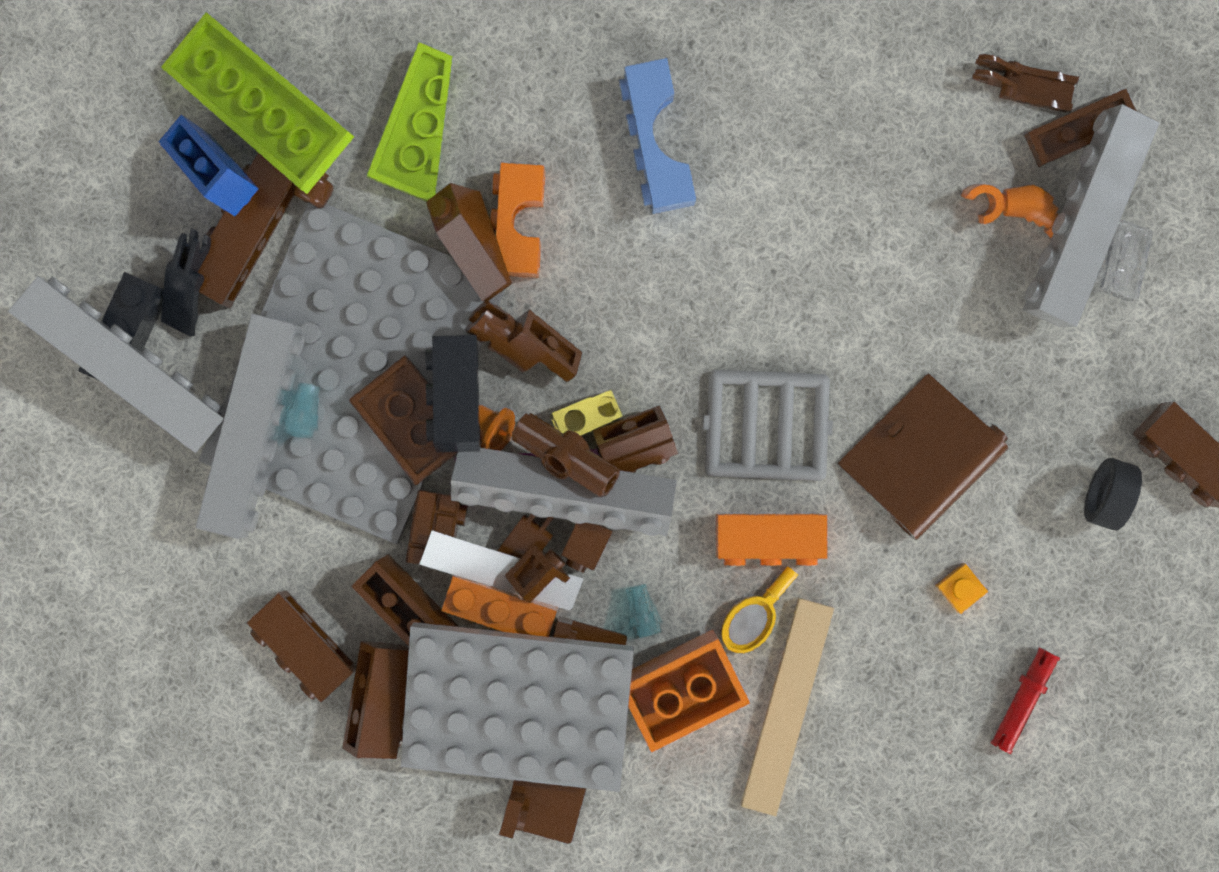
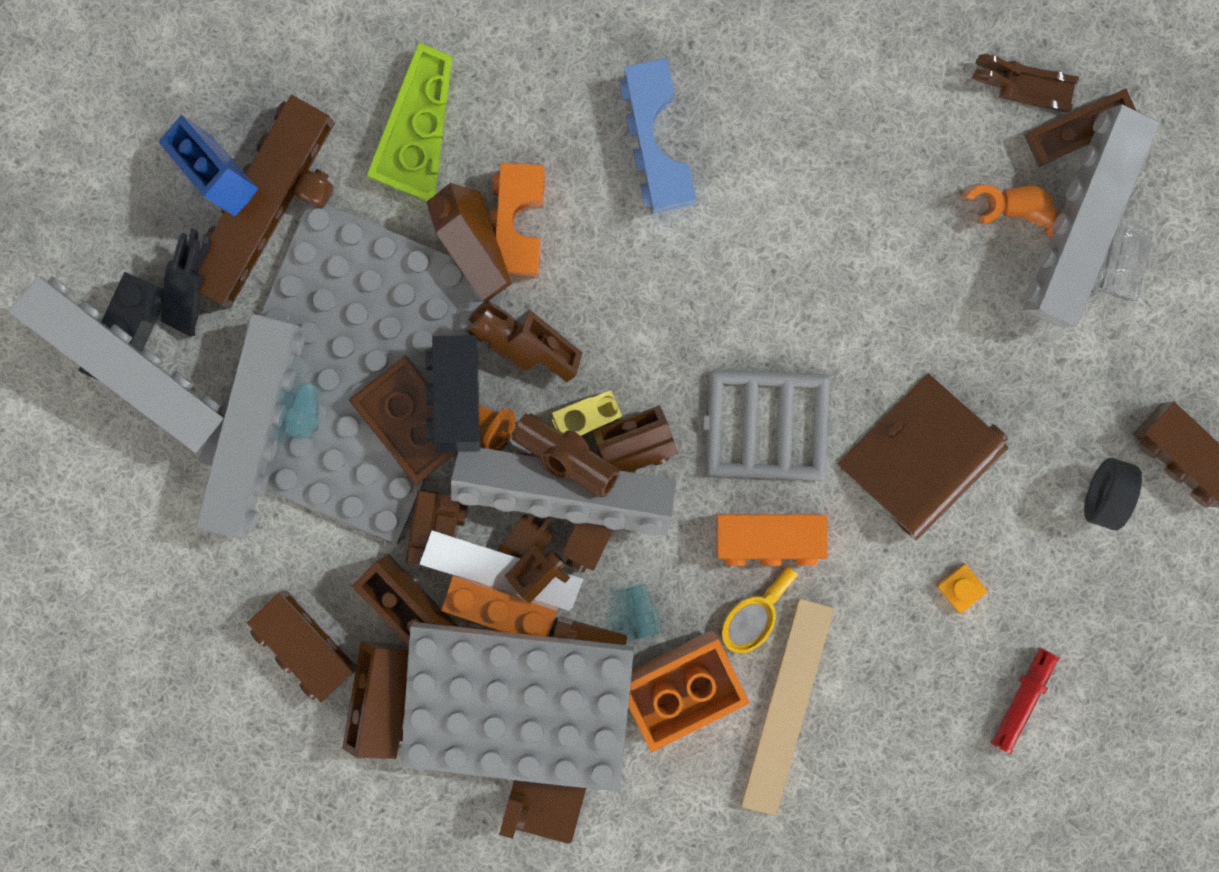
lime plate [161,12,354,194] -> none

